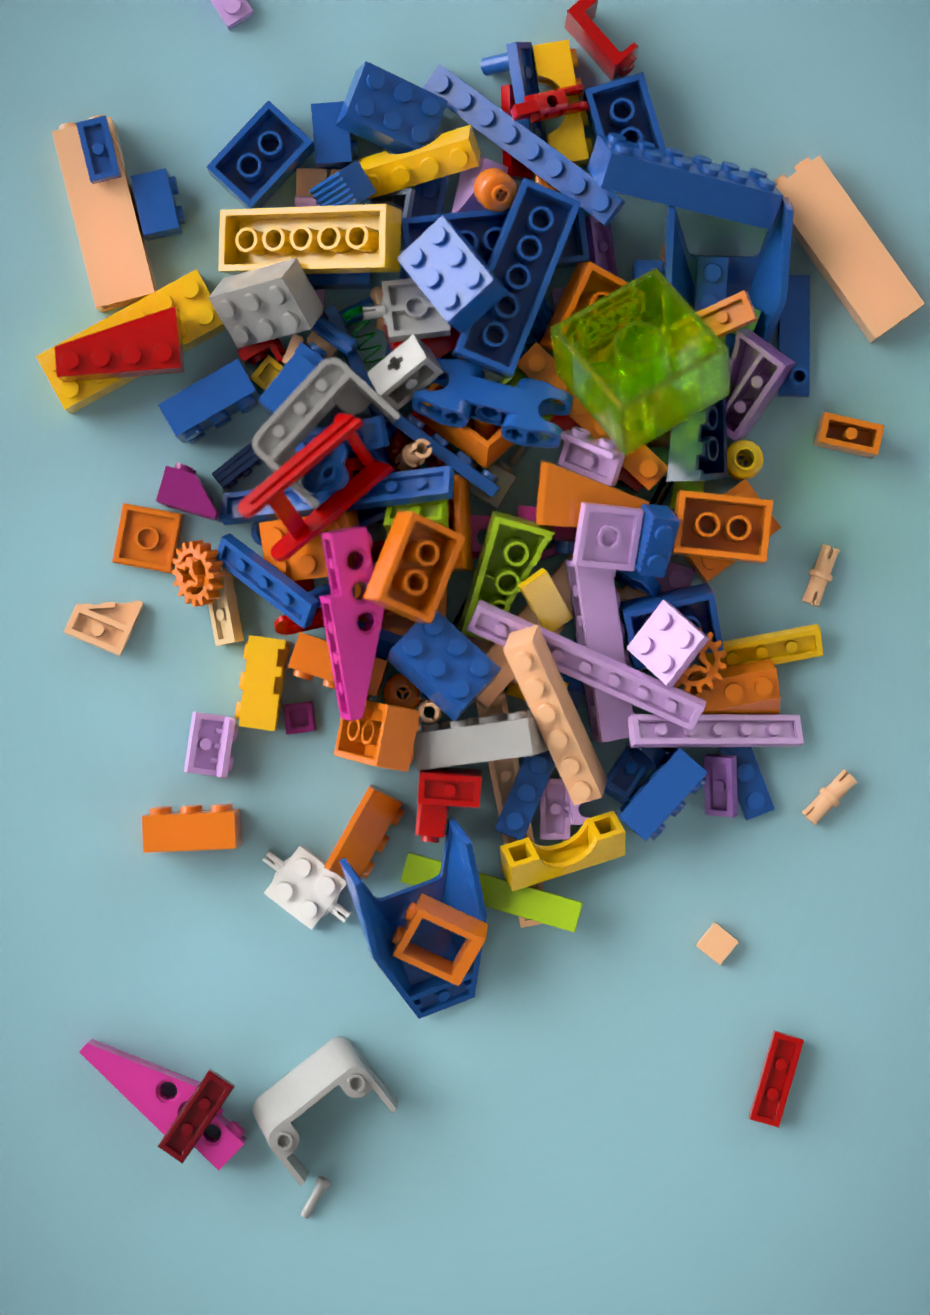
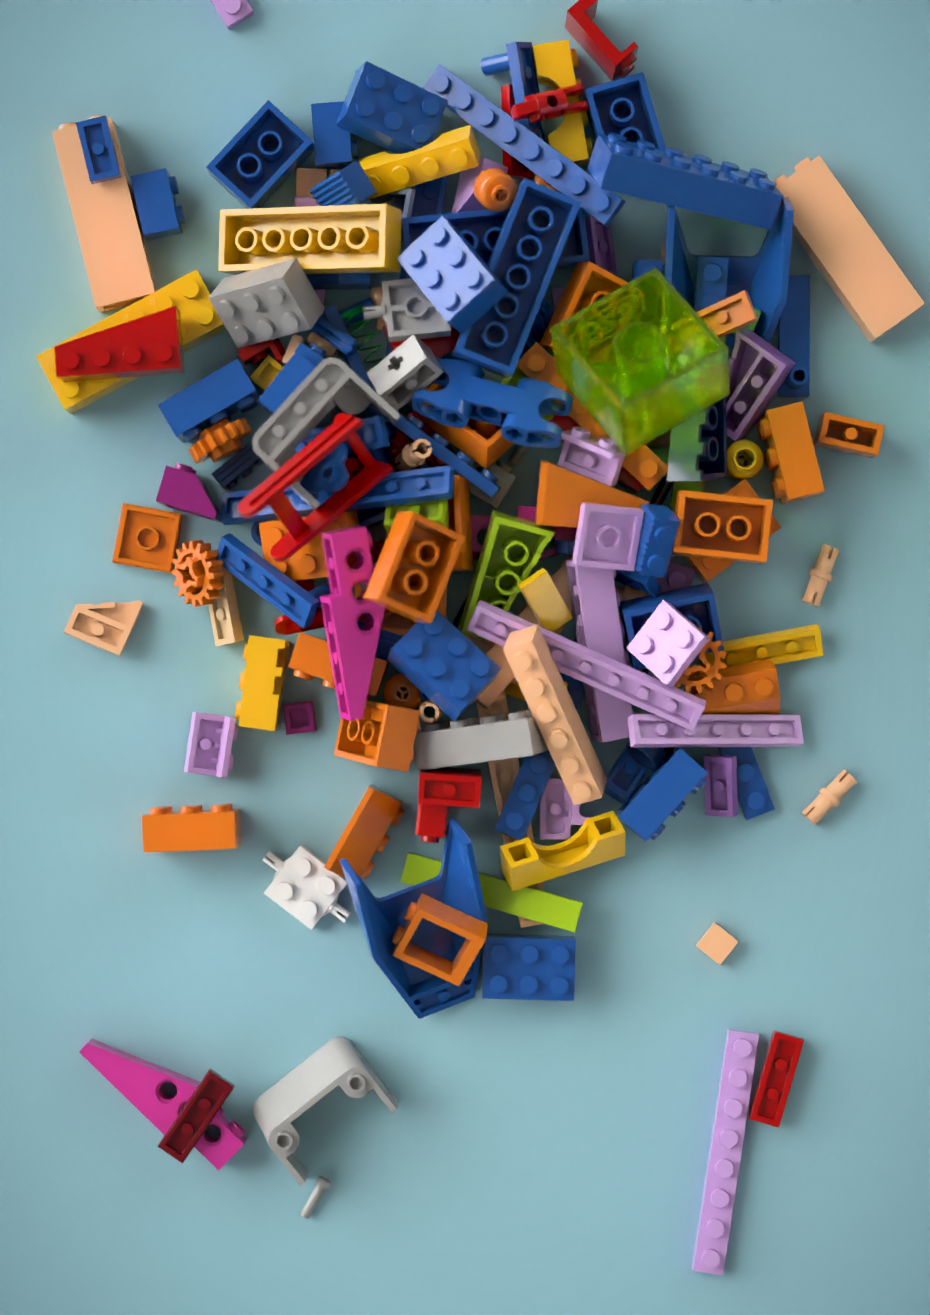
none -> orange gear [188,418,253,464]
none -> blue brick [482,934,576,1001]
none -> lavender plate [692,1029,759,1275]
none -> orange brick [756,401,825,505]

